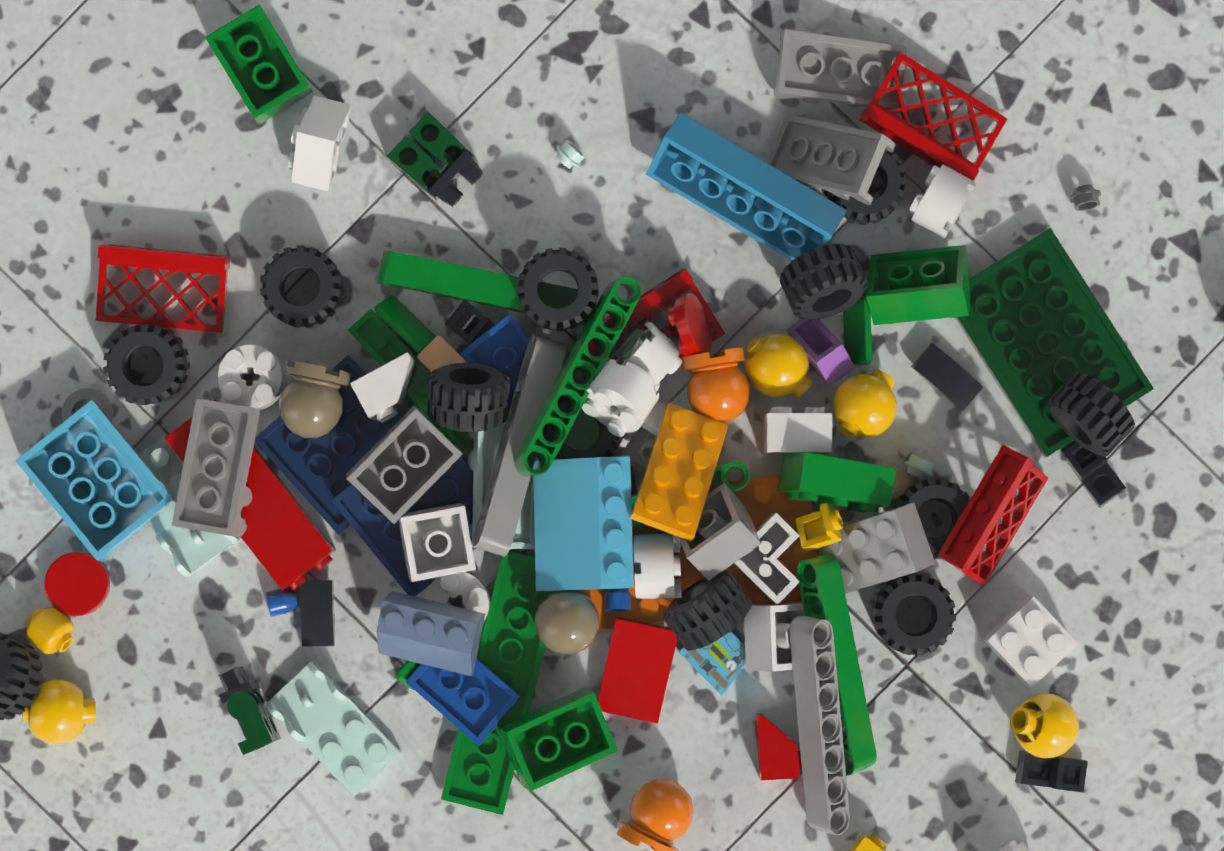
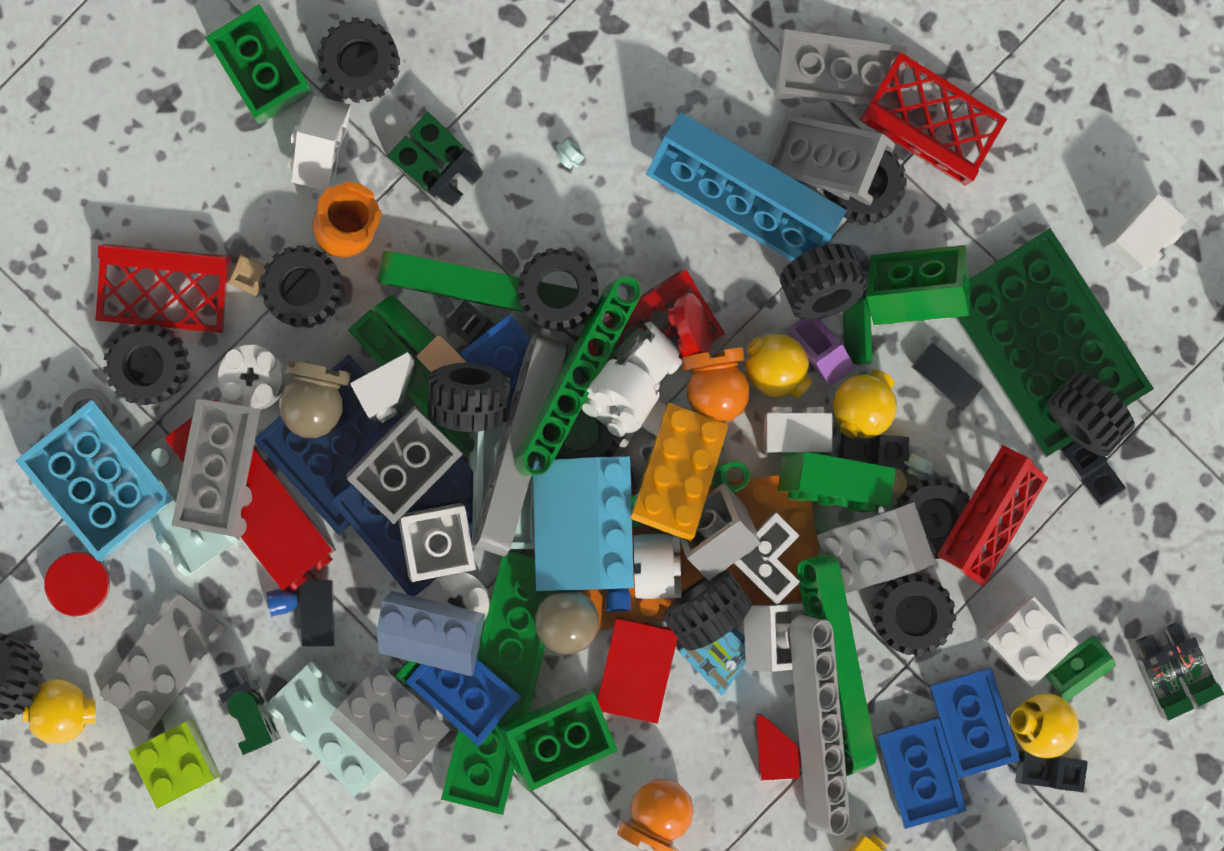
yellow head [25,607,74,655] -> none
yellow bracket [795,503,843,552] -> none
white brick [909,164,977,239] -> none
dark grey plate [1070,185,1101,211] -> none
none -> light grey hinge [99,590,228,732]
none -> lime brick [128,719,220,809]
none -> tan tile [227,254,266,297]
none -> orange tile [312,181,381,258]
none -> black tyre [317,17,400,103]
none -> light grey brick [329,664,450,784]
none -> black slope [839,433,910,469]
none -> blue plate [877,717,967,829]
none -> blue plate [929,667,1020,779]
none -> green slope [1045,635,1116,701]
none -> white brick [1103,194,1187,274]
none -> hips [1135,622,1224,721]

